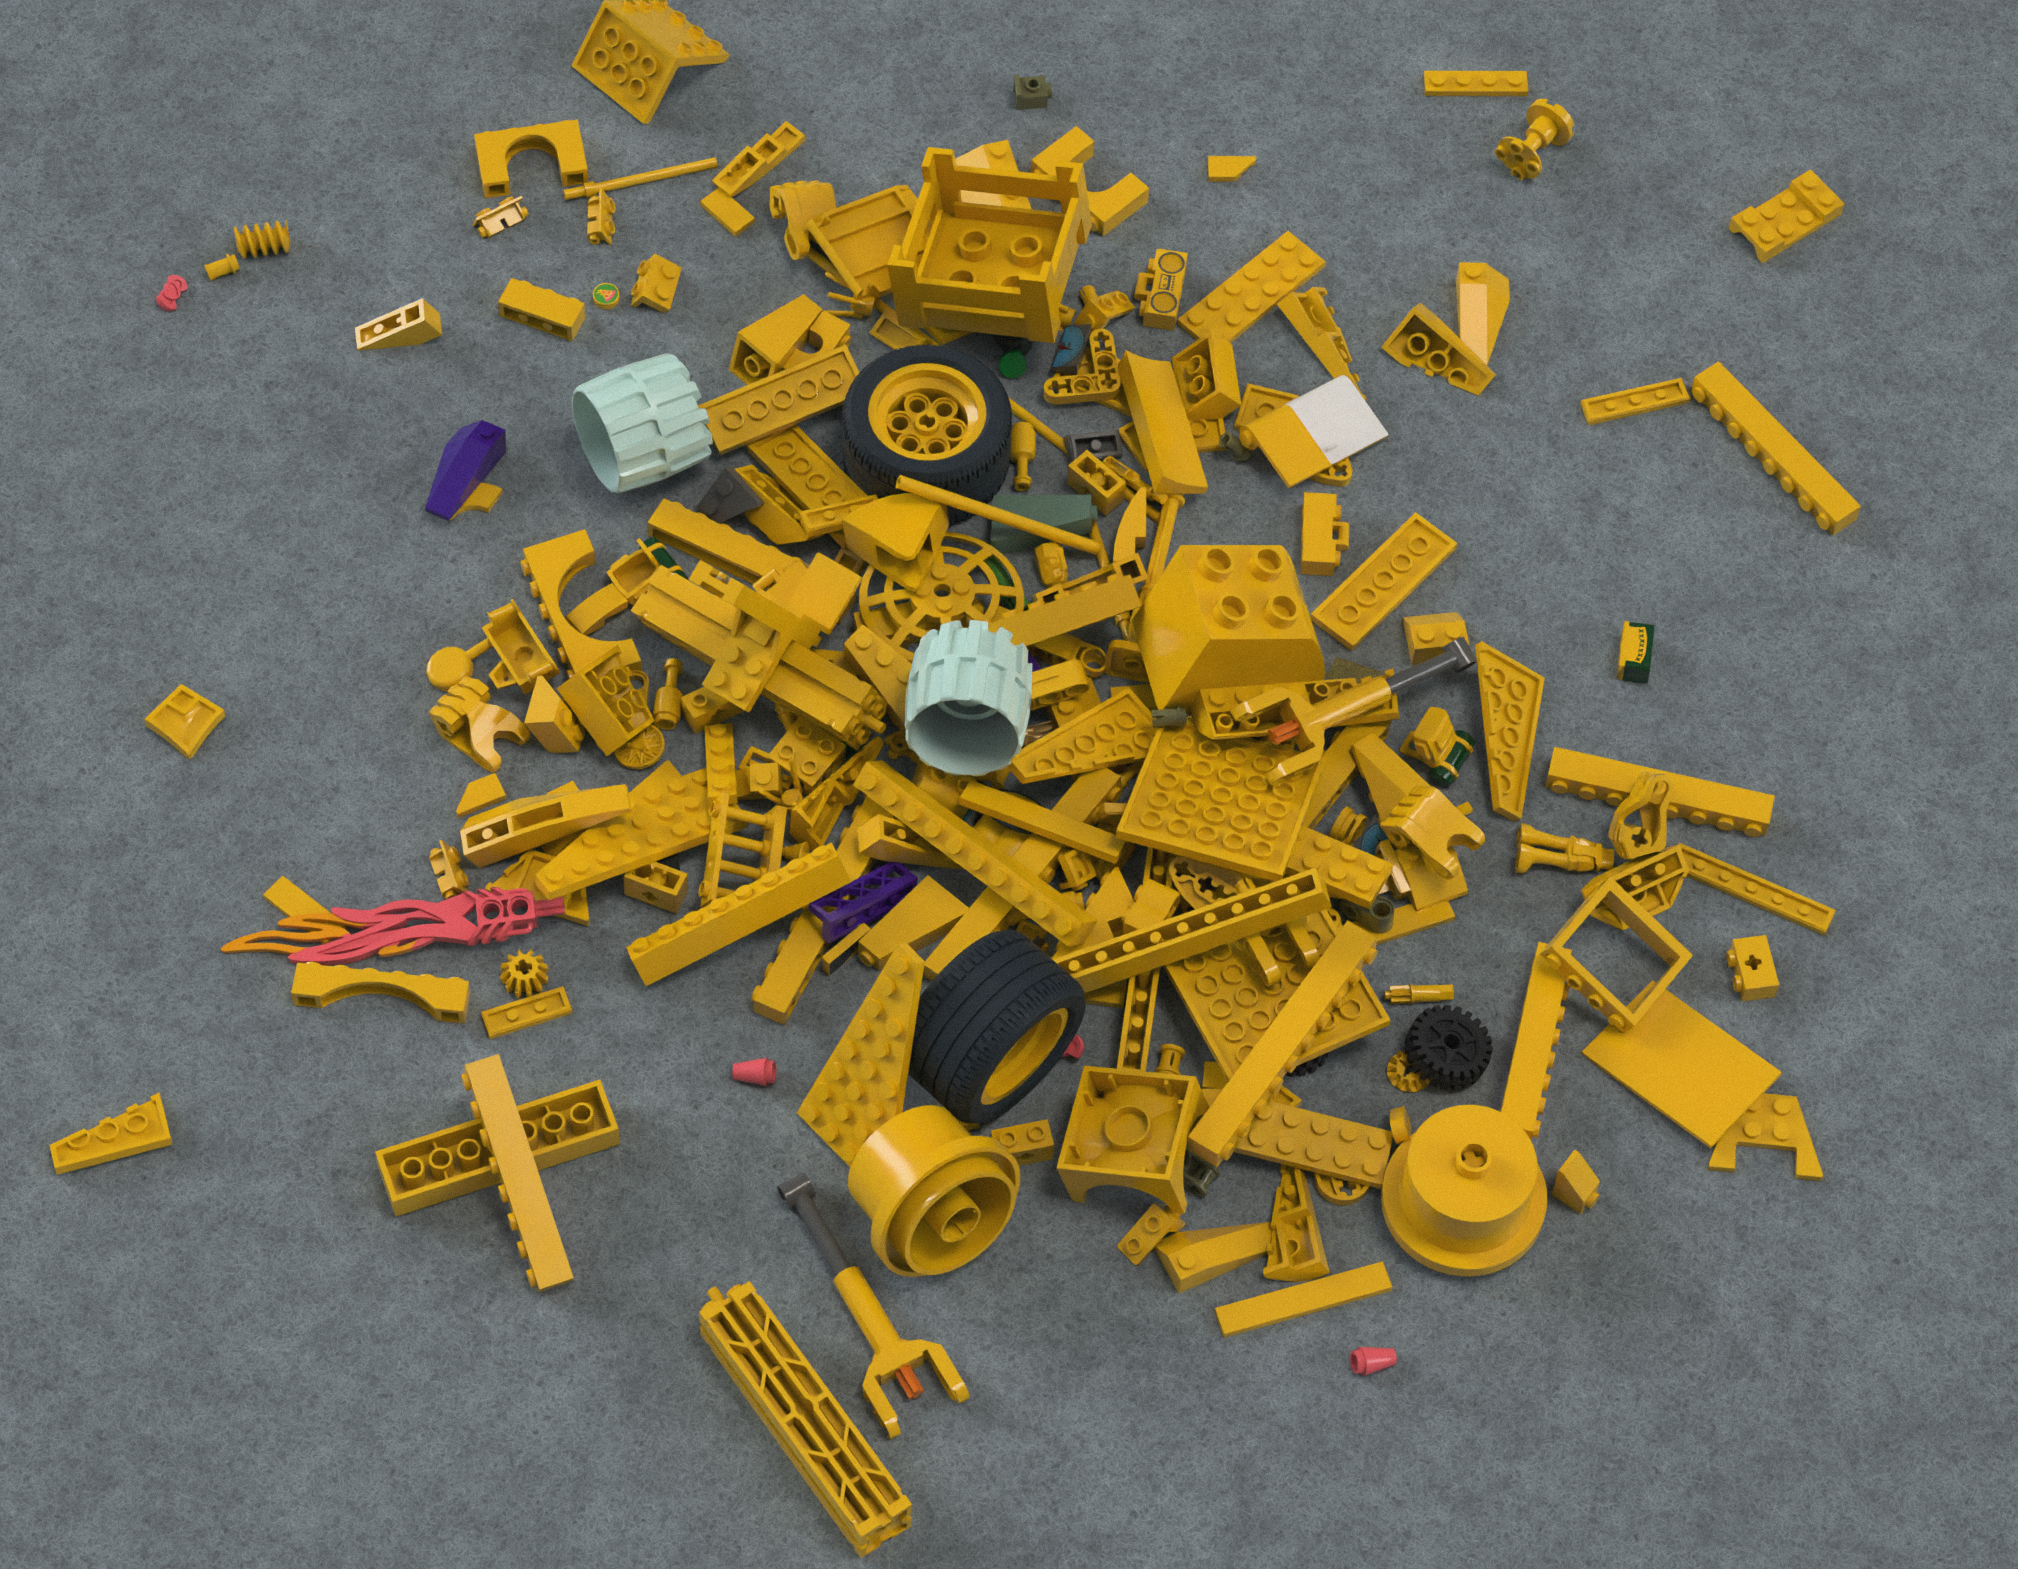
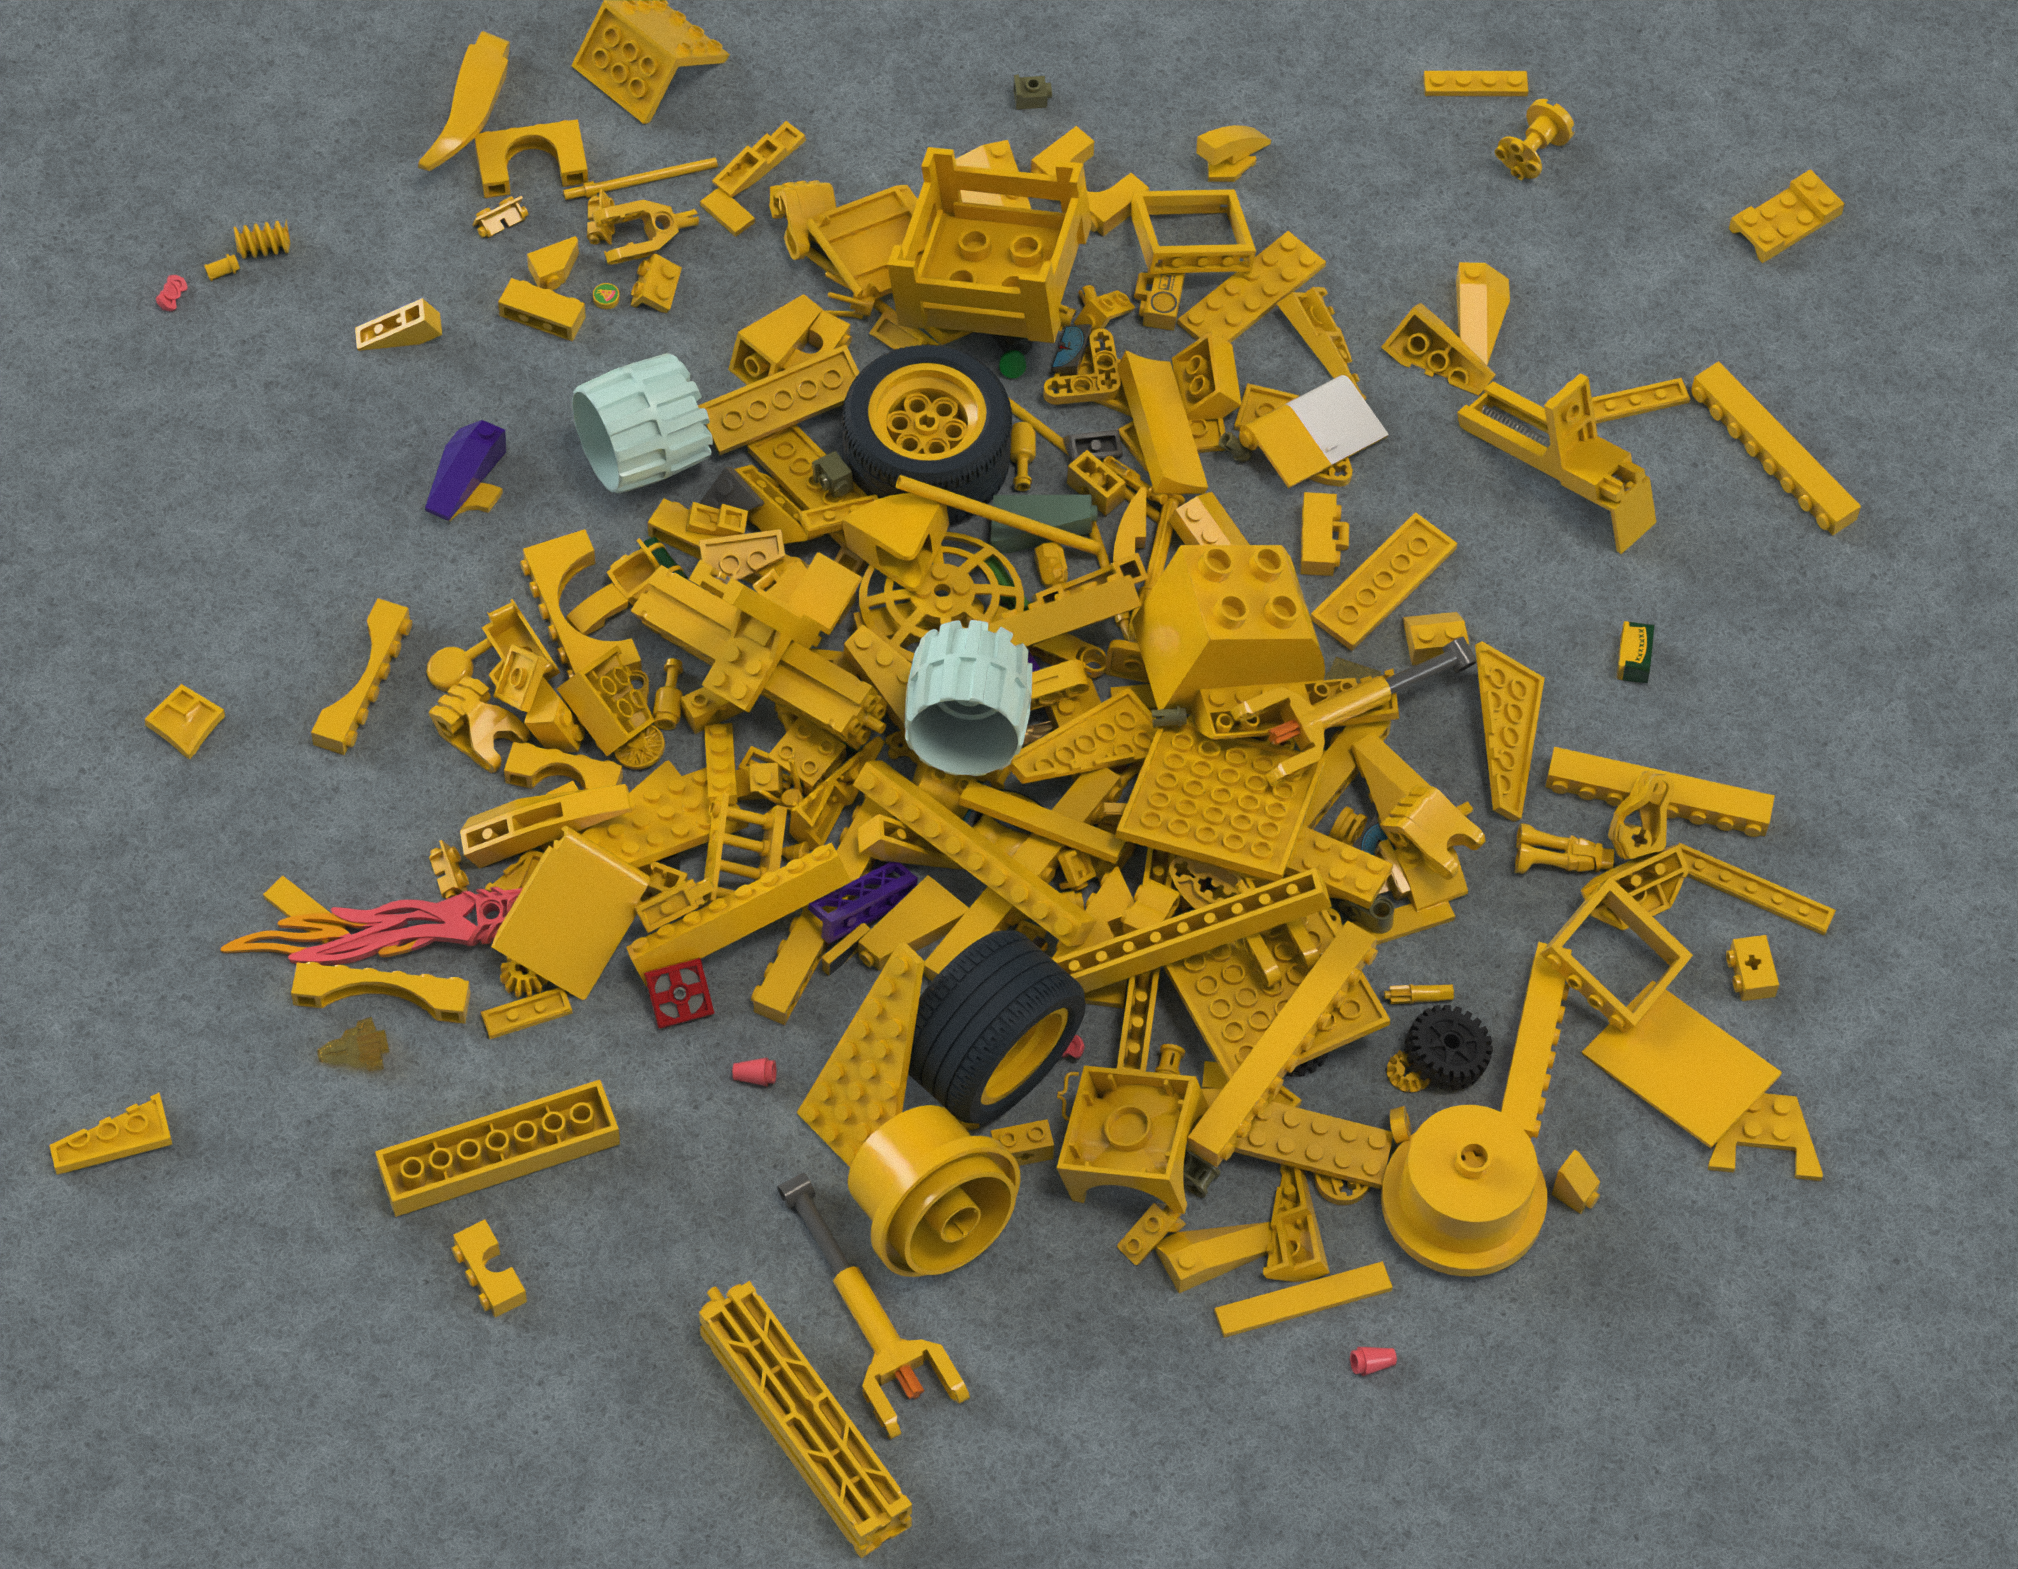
yellow tile [456,773,507,818] -> none
yellow brick [461,1054,574,1293] -> none
yellow piece [1400,706,1475,788] -> none
none -> yellow arch [311,598,412,755]
none -> clear yellow rock [317,1017,389,1071]
none -> yellow animal [418,31,510,171]
none -> yellow arch [451,1219,527,1317]
none -> yellow piece [491,826,650,1000]
none -> yellow tile [493,644,548,713]
none -> yellow arch [504,742,623,789]
none -> yellow slope [527,236,579,290]
none -> yellow piece [592,199,699,265]
none -> yellow hinge [634,877,714,933]
none -> red piece [644,957,715,1029]
none -> yellow slope [686,502,748,536]
none -> yellow wing [699,529,785,594]
none -> olive brick [812,451,854,498]
none -> yellow piece [1057,1072,1079,1121]
none -> yellow window [1129,189,1256,274]
none -> yellow slope [1168,492,1250,545]
none -> yellow slope [1196,125,1271,165]
none -> yellow piece [1457,373,1656,554]

